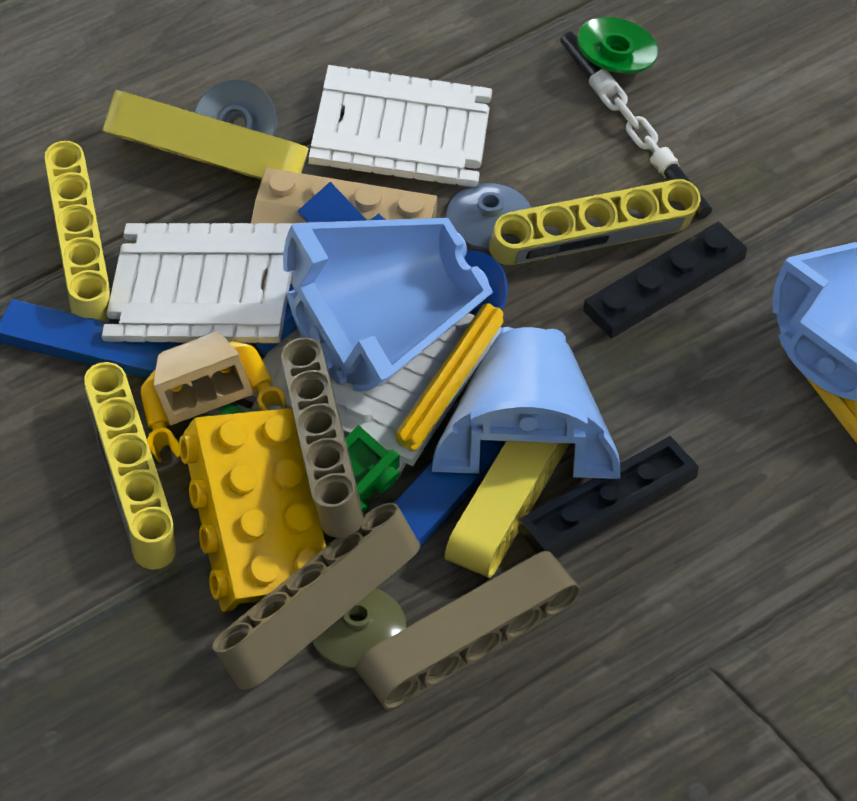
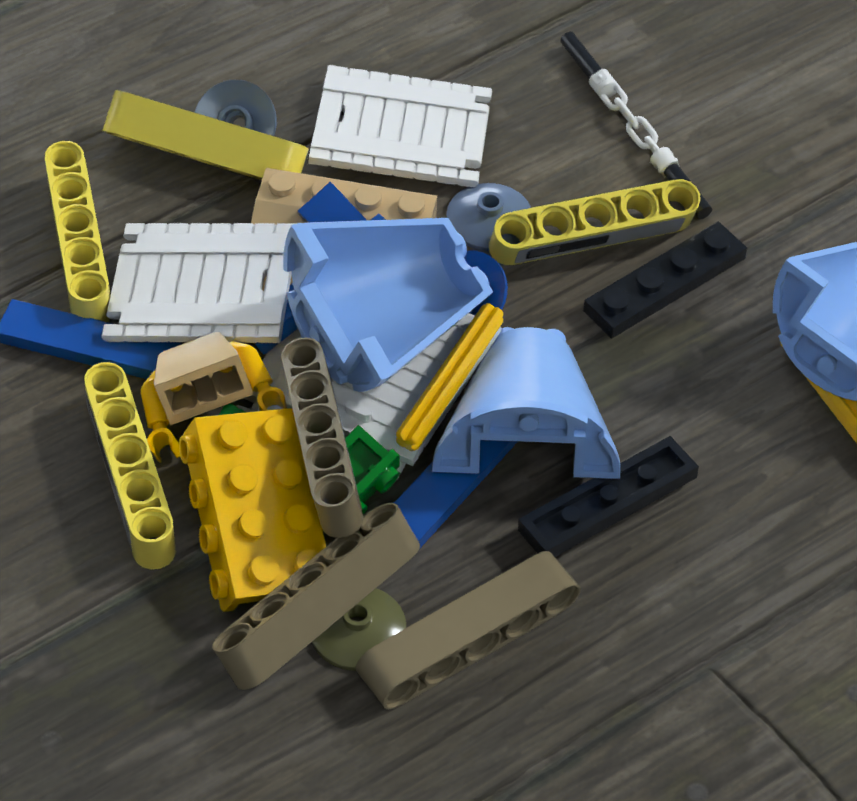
light yellow beam [445,441,570,578] -> none
green dish [577,17,658,74] -> none

